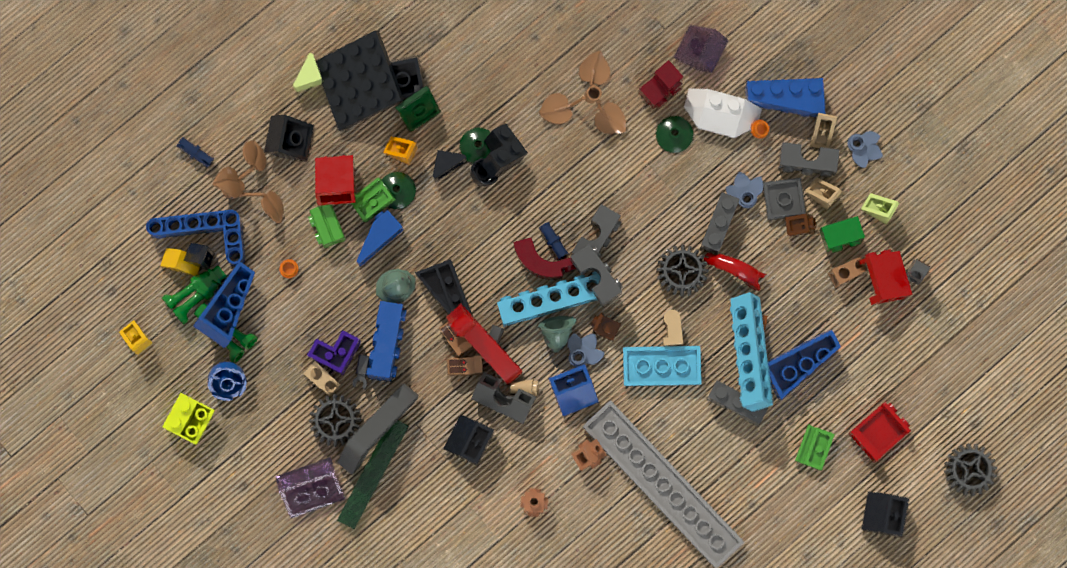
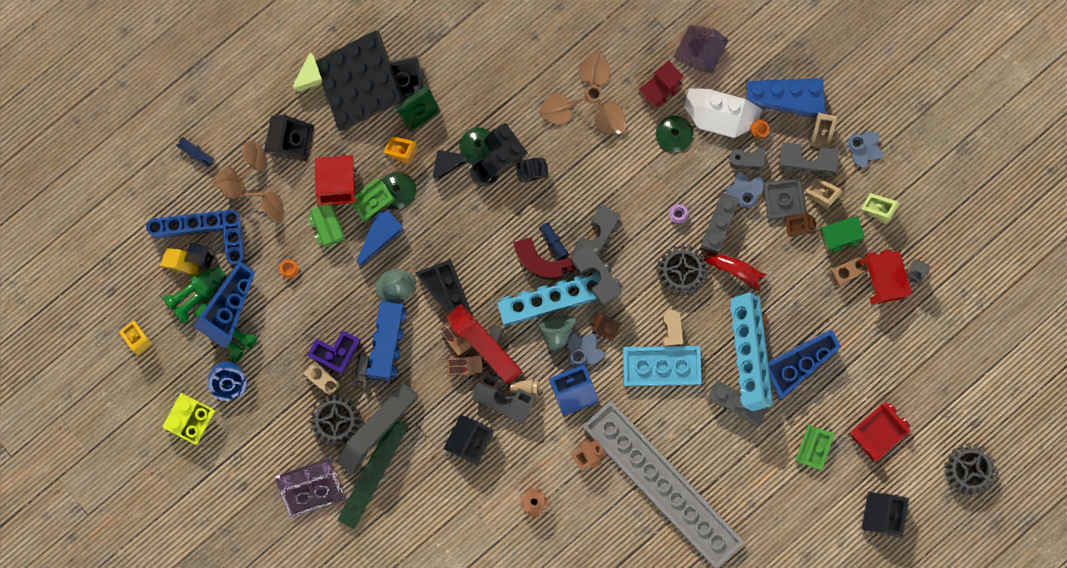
none -> black gear [516,157,549,182]
none -> lavender plate [669,204,688,224]
none -> dark grey leg [729,147,765,170]

